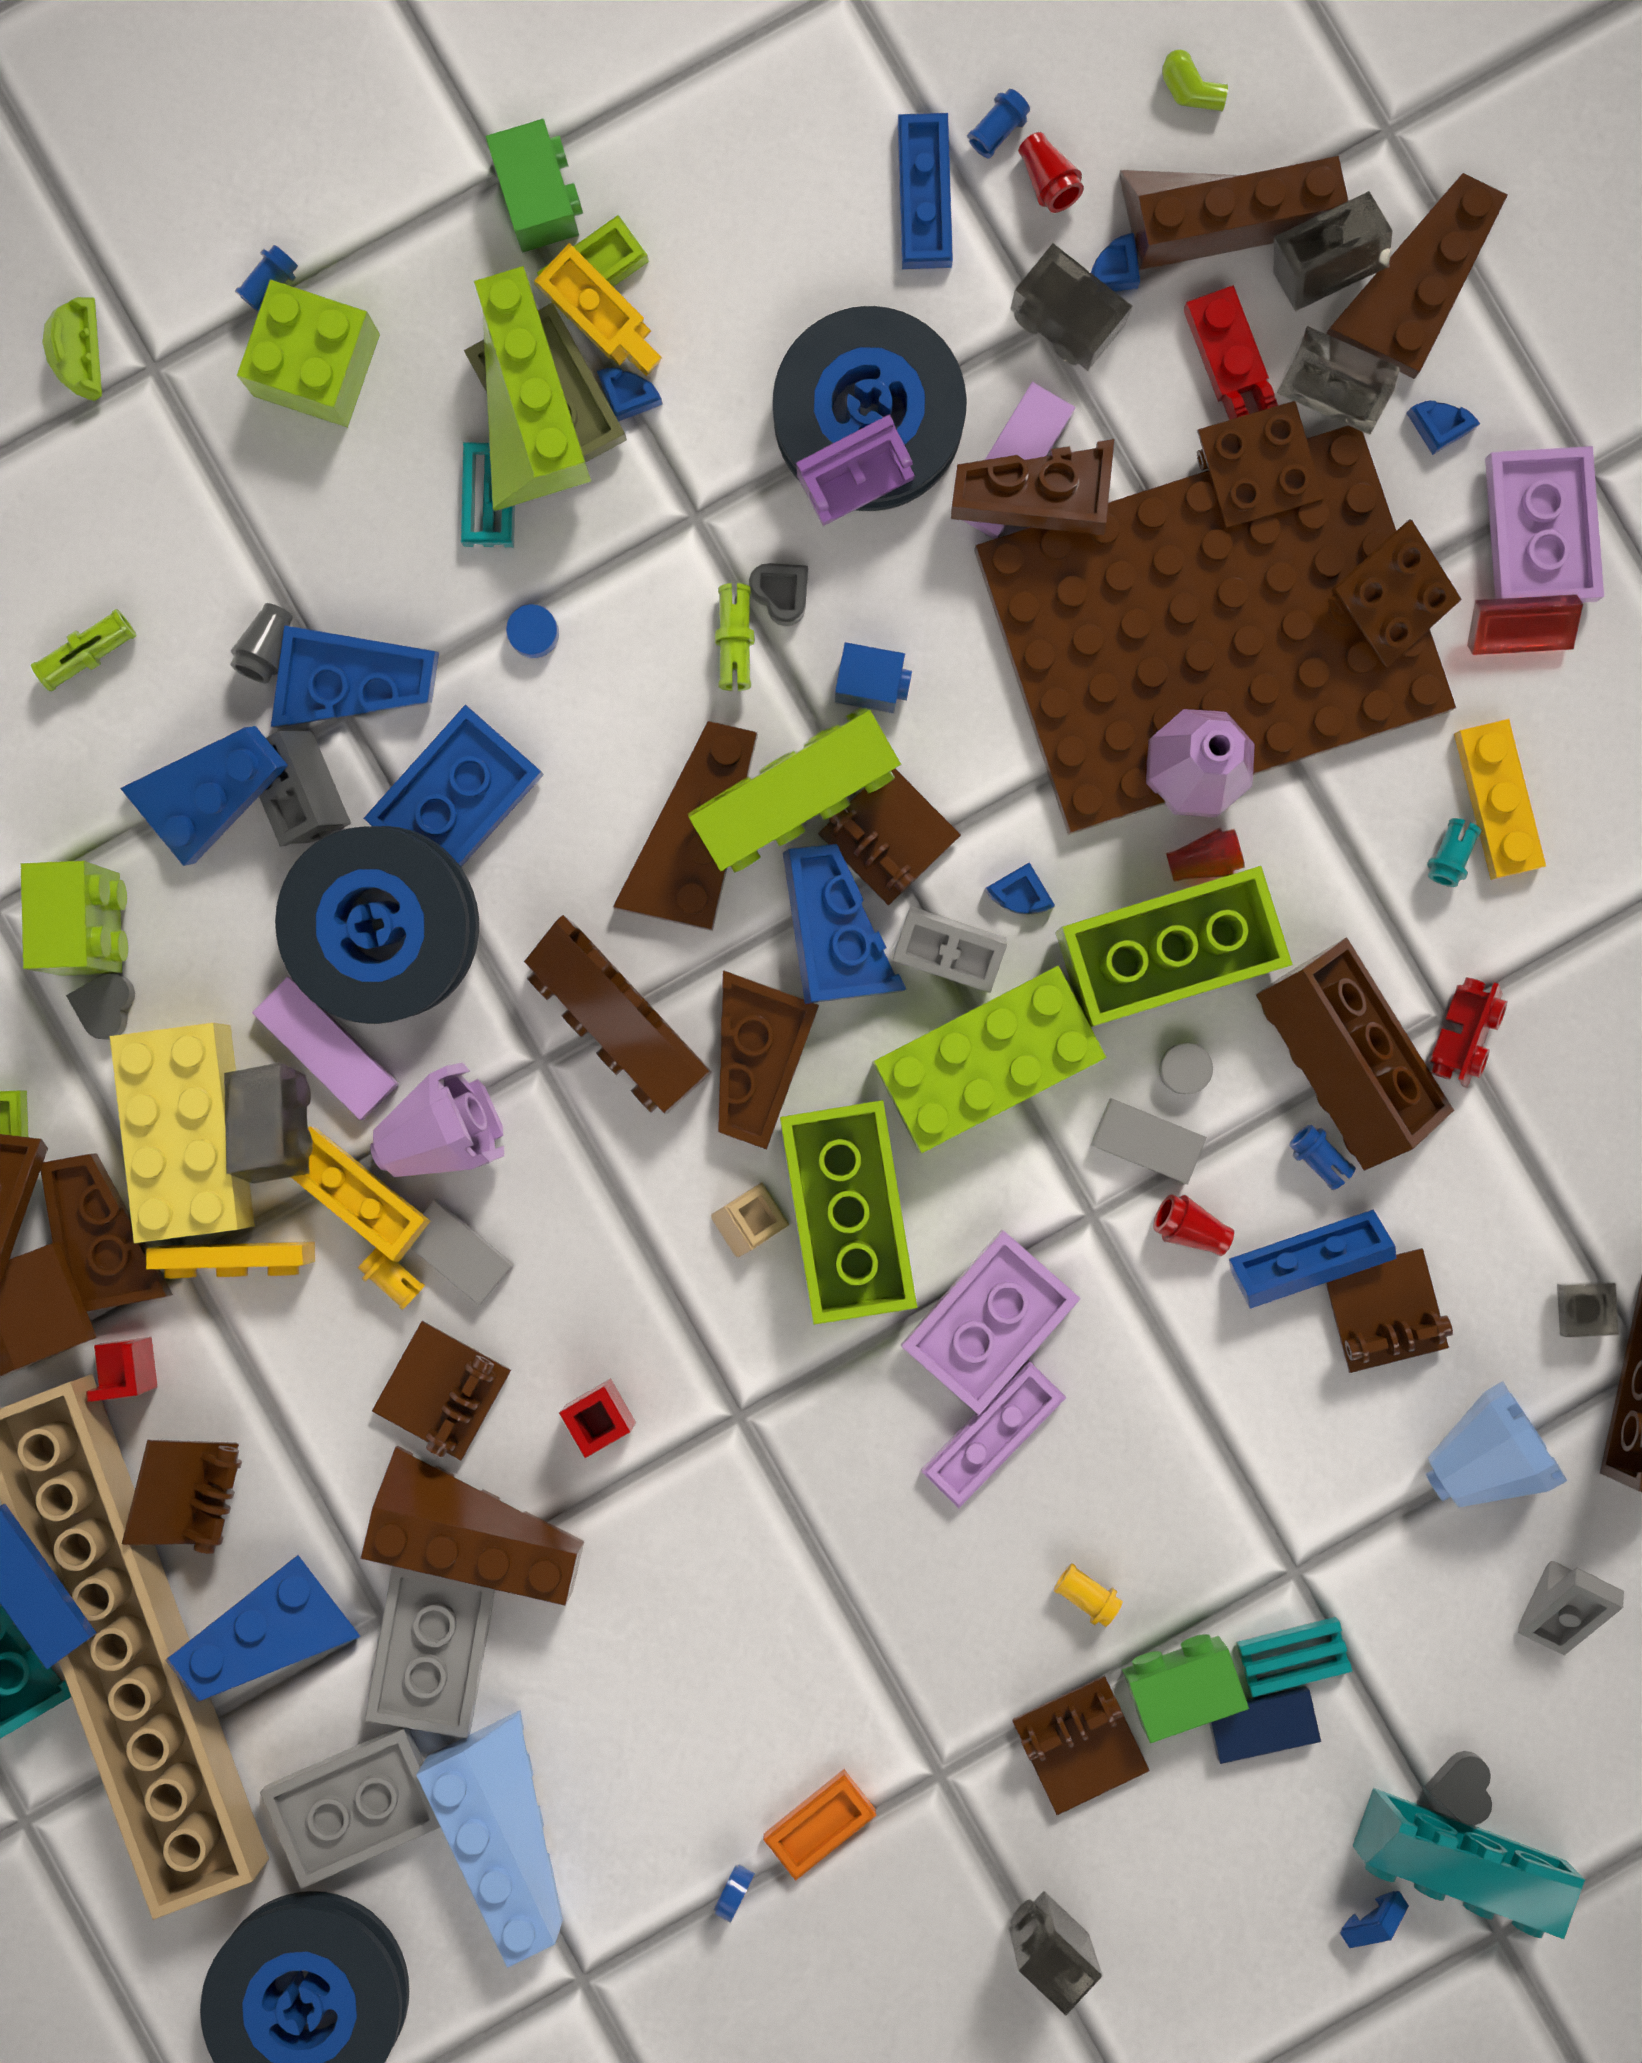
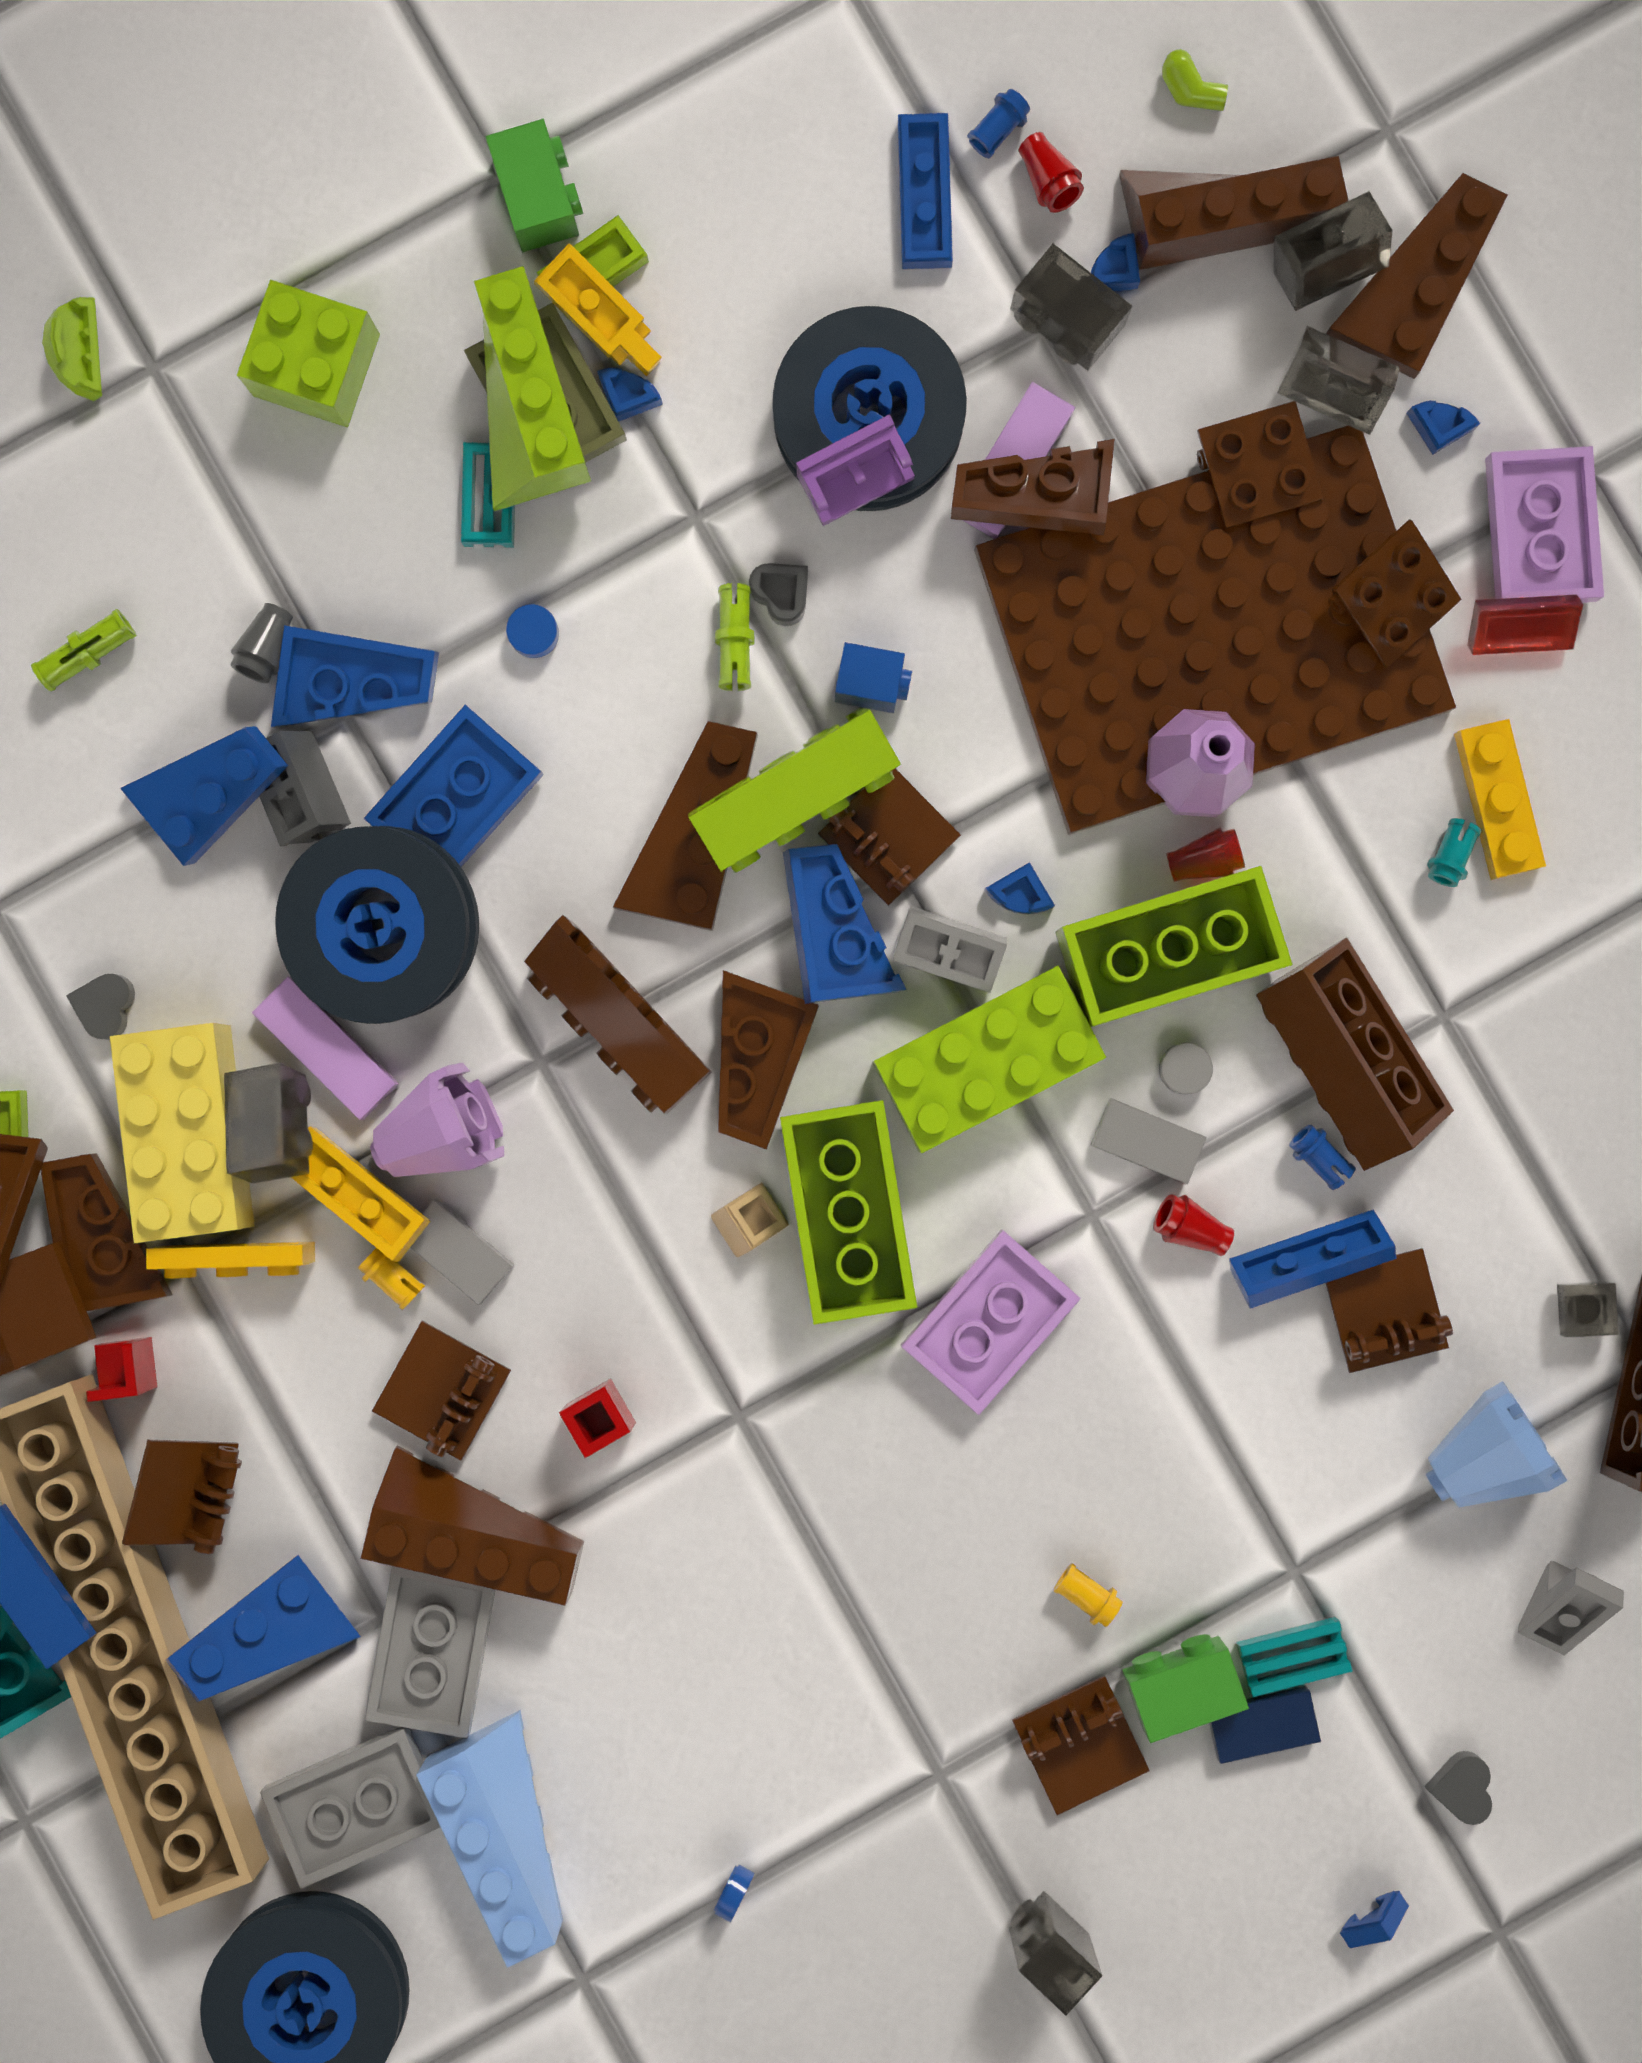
lime brick [21,861,129,976] -> none
blue pin [235,245,298,312] -> none
orange tile [763,1769,877,1881] -> none
lavender tile [921,1360,1066,1508] -> none
red hinge [1184,285,1278,420] -> none
teal wedge [1353,1788,1585,1939] -> none
red hinge [1429,977,1508,1088] -> none

